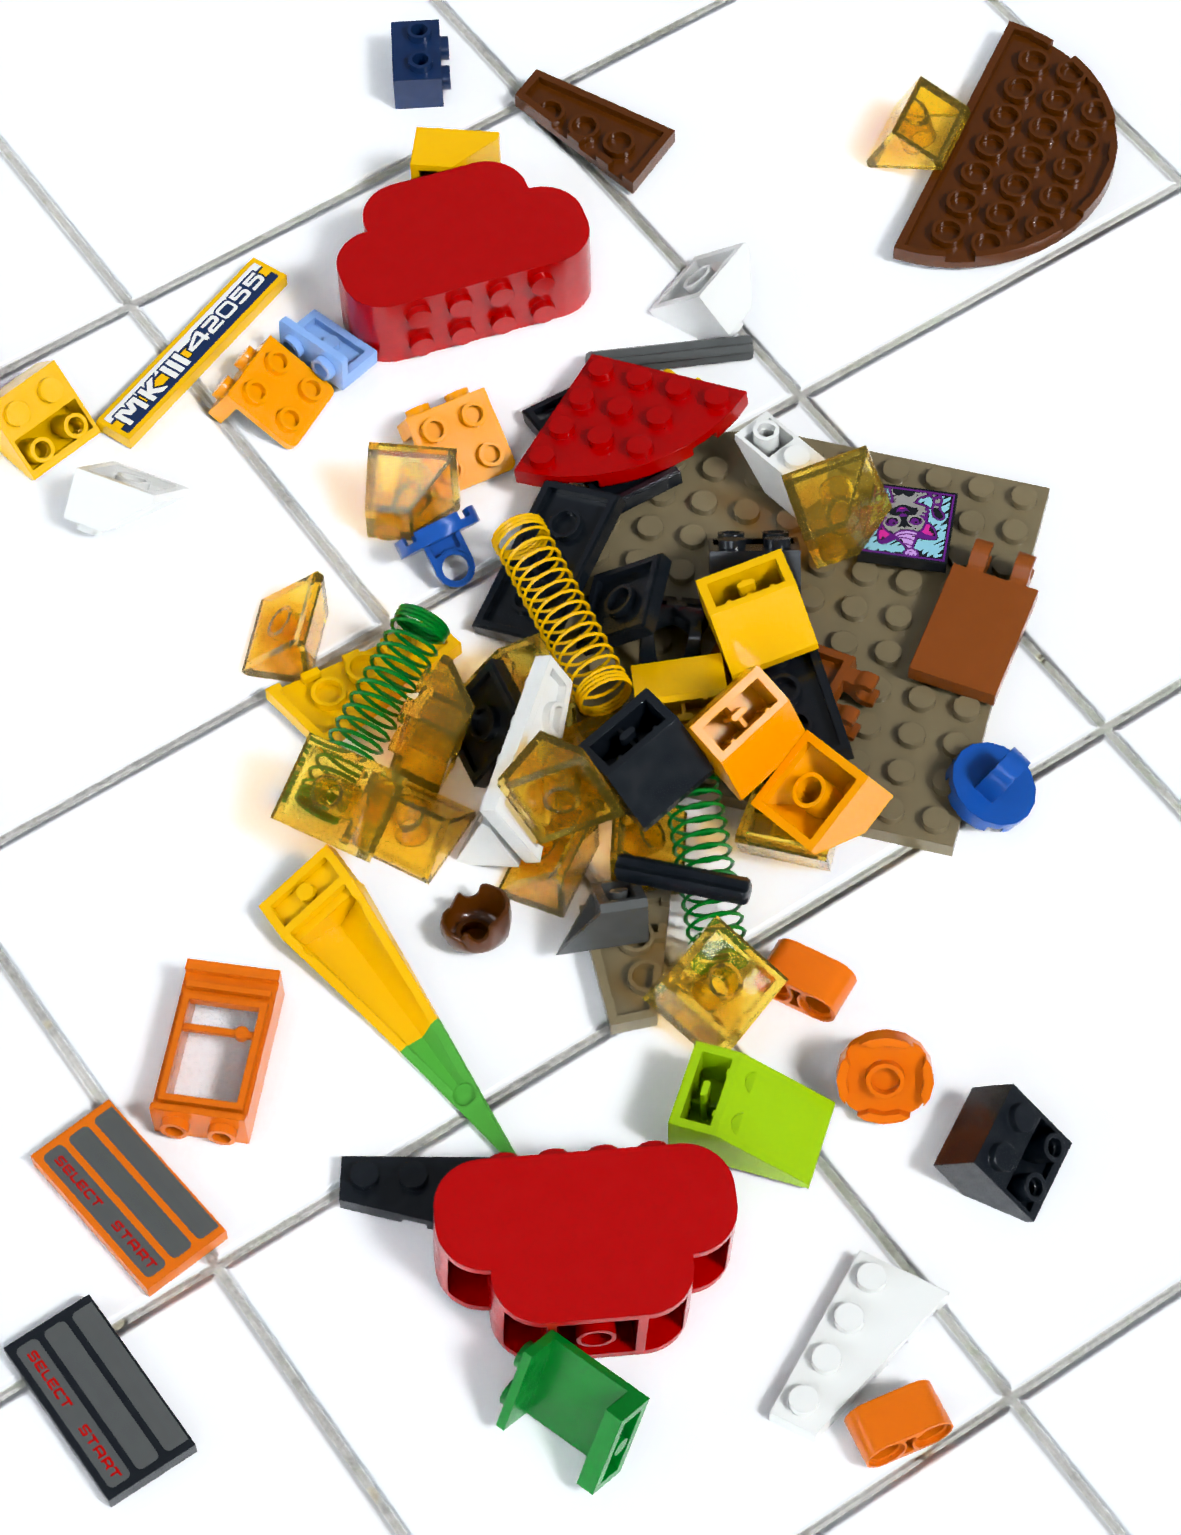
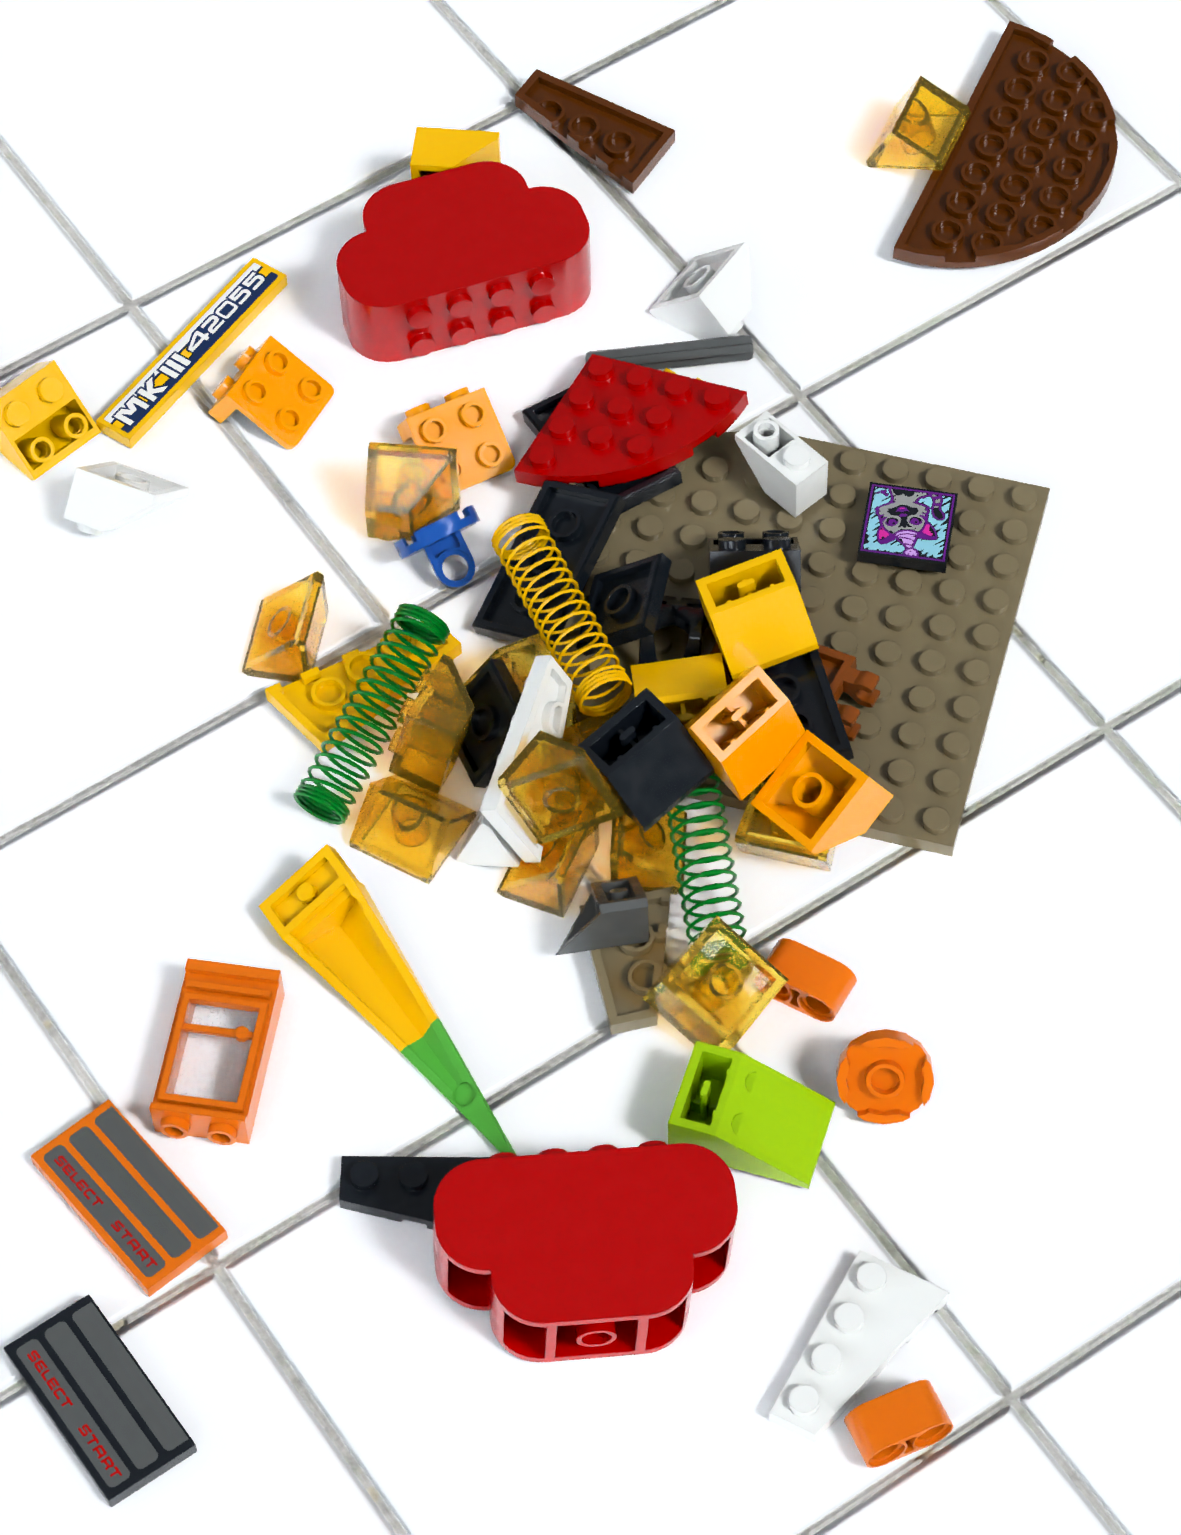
clear yellow slope [270,732,409,863] -> none
light blue bracket [279,309,377,391] -> none
dark blue brick [391,19,451,109] -> none
reddish brown hair [439,883,512,954] -> none
green panel [496,1330,650,1495] -> none
black axle [614,853,752,905] -> none
clear yellow slope [781,445,892,569] -> none
dark orange tile [908,538,1039,706] -> none
black slope [933,1083,1072,1223] -> none
blue tile [945,742,1036,832] -> none

